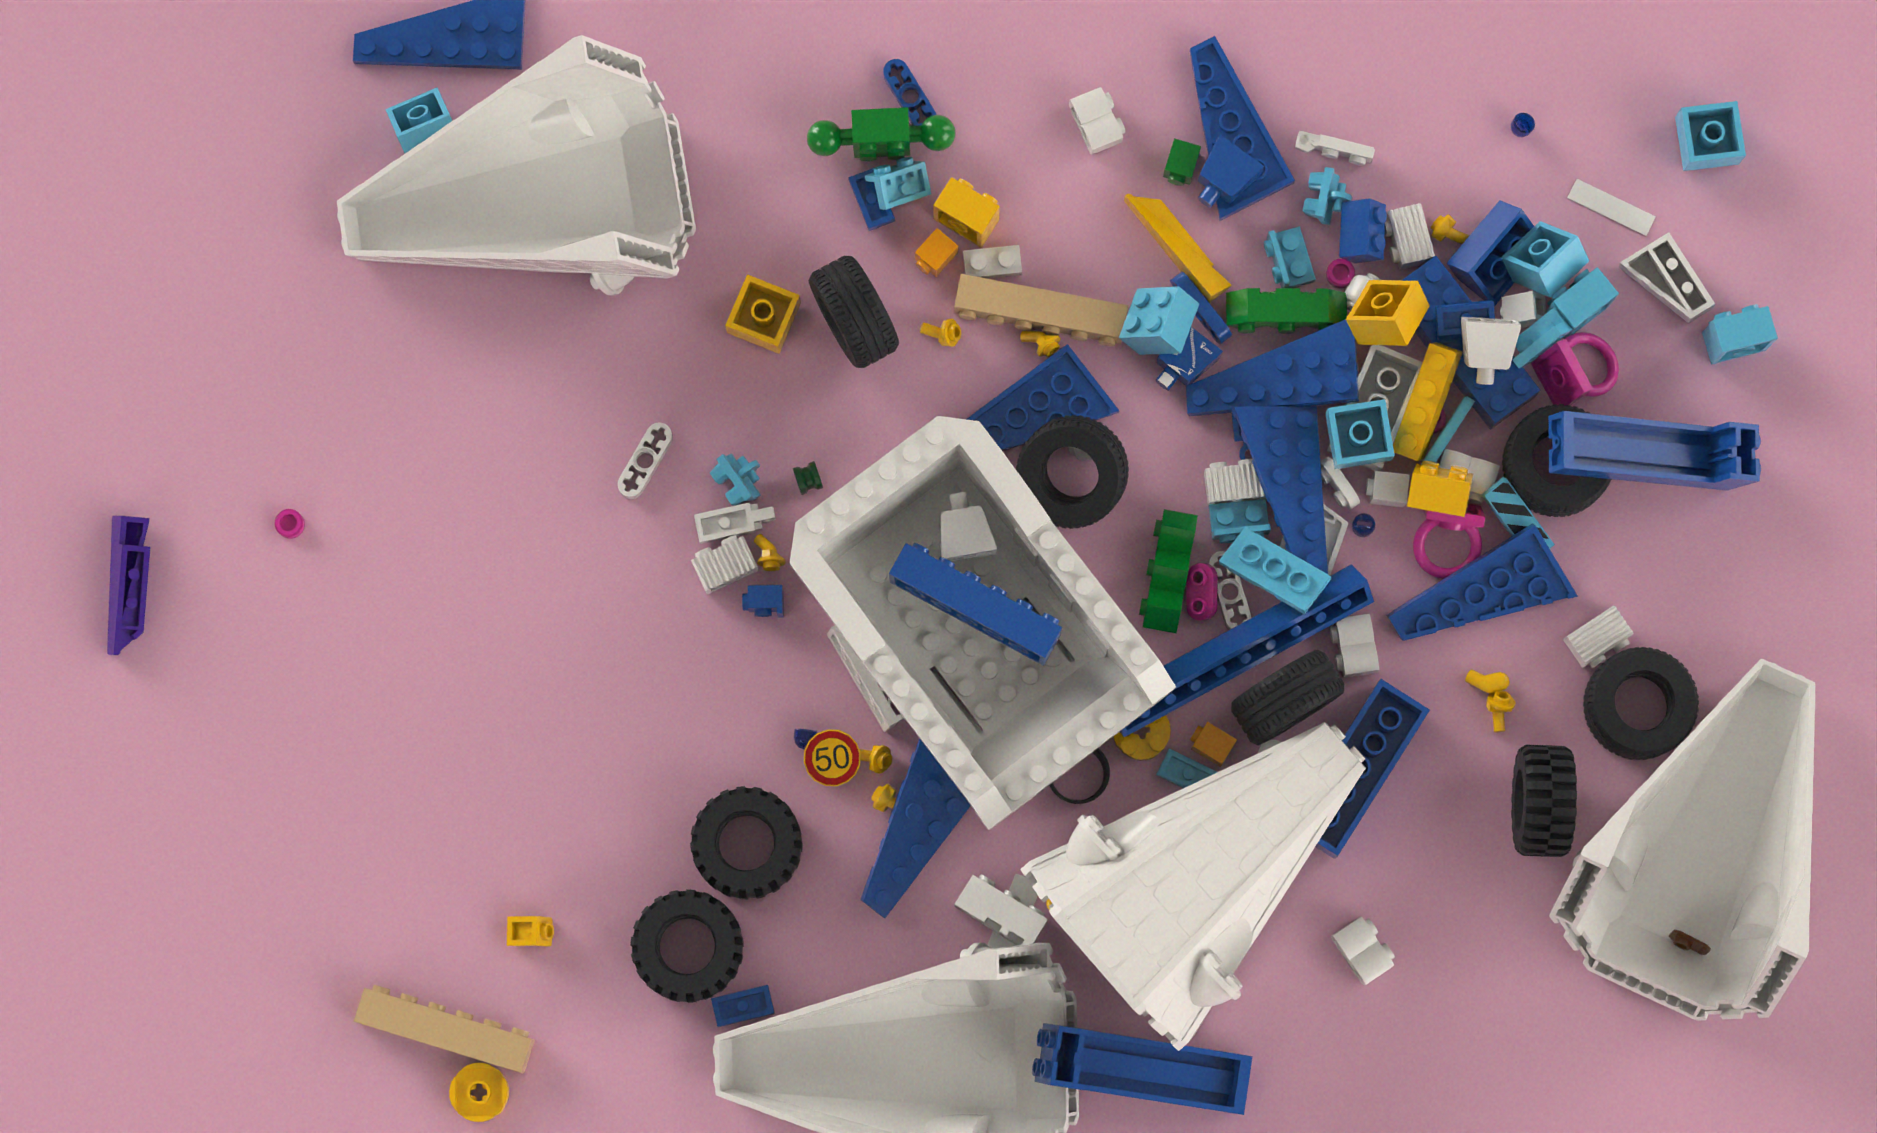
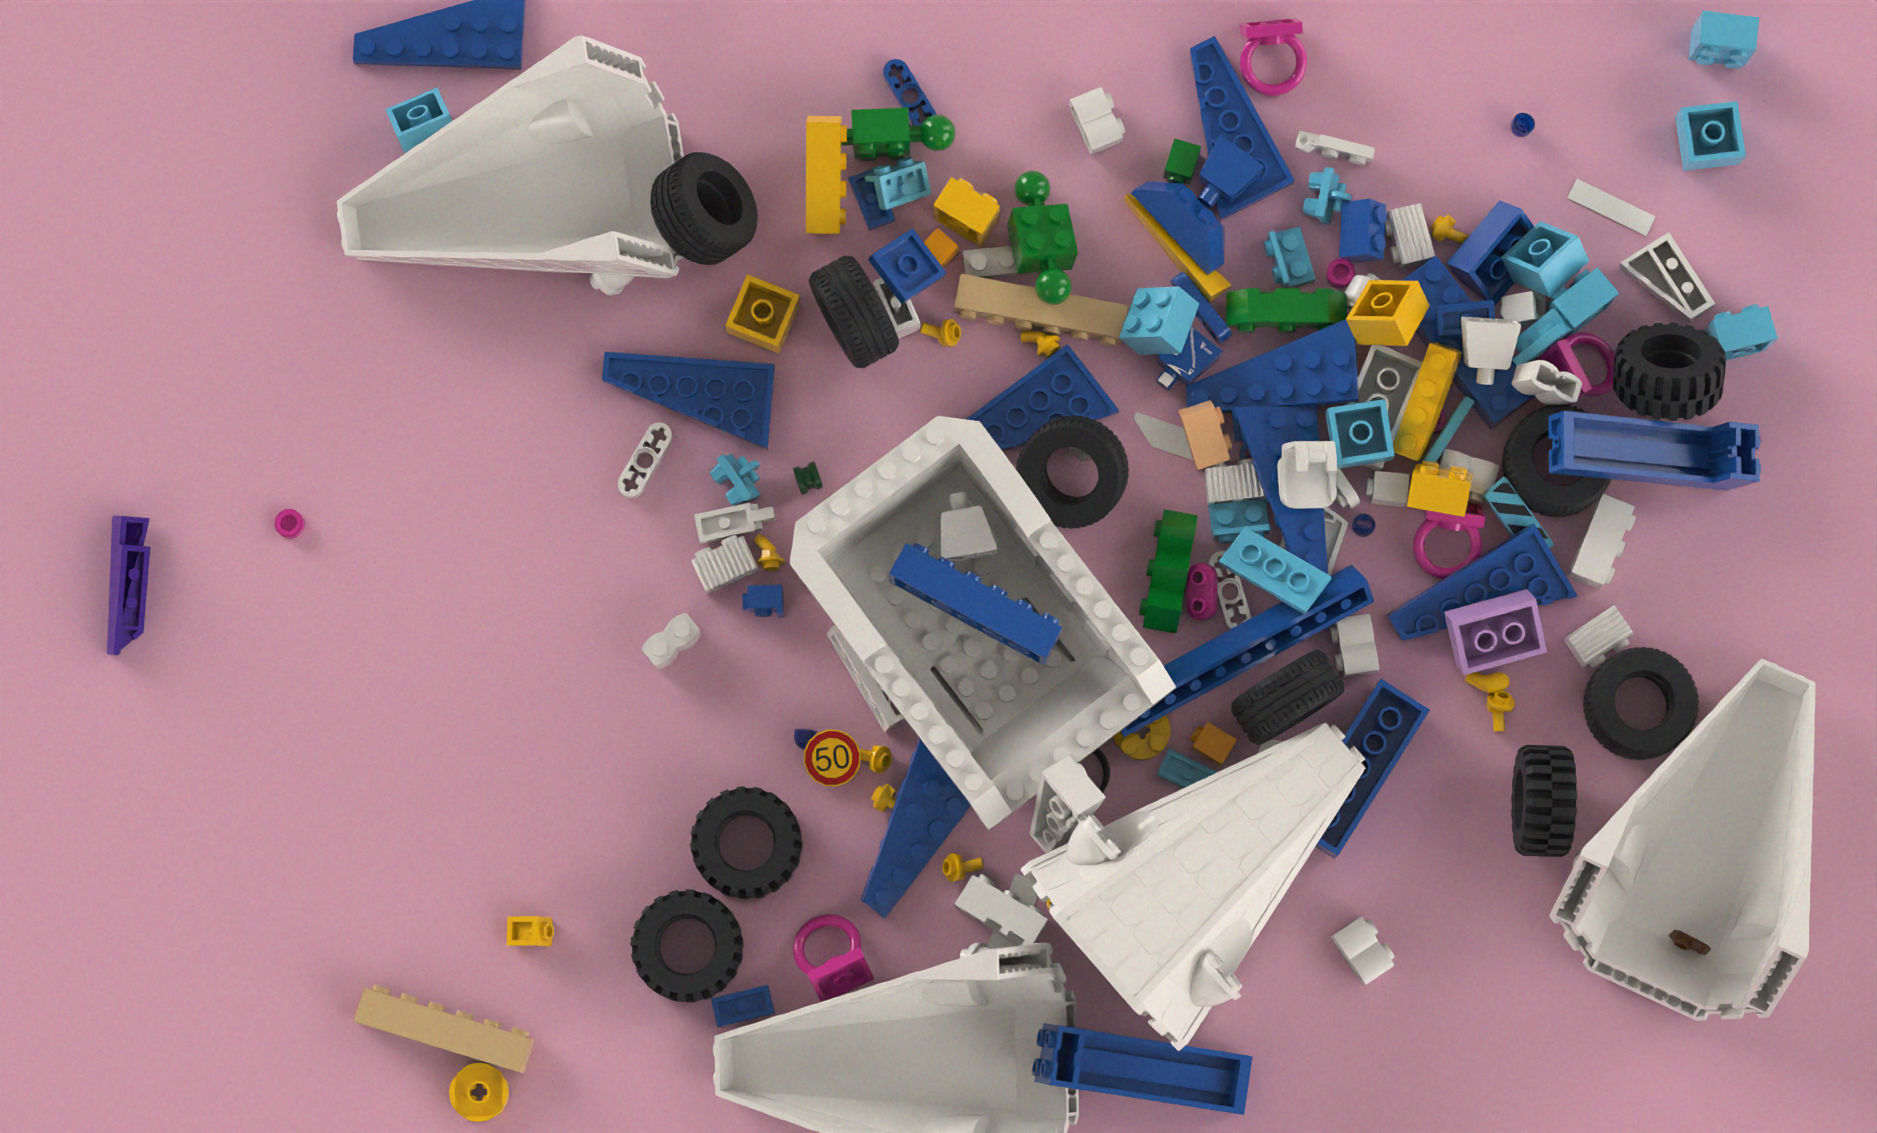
none -> blue wing [602,352,775,450]
none -> white brick [642,613,701,670]
none -> black tyre [650,152,758,265]
none -> dark pink tile [793,914,874,1002]
none -> yellow brick [806,116,847,234]
none -> blue plate [868,228,947,304]
none -> white brick [873,278,921,339]
none -> yellow plate [942,853,985,882]
none -> green brick [1007,171,1078,305]
none -> white wedge [1030,755,1106,853]
none -> blue wedge [1131,181,1225,275]
none -> white sticker [1133,412,1193,461]
none -> light nougat brick [1178,400,1233,470]
none -> dark pink tile [1240,18,1307,96]
none -> white piece [1277,441,1337,509]
none -> lavender brick [1444,589,1547,675]
none -> white brick [1511,360,1582,406]
none -> white brick [1567,494,1636,589]
none -> black tyre [1613,322,1726,421]
none -> medium azure brick [1689,10,1759,69]

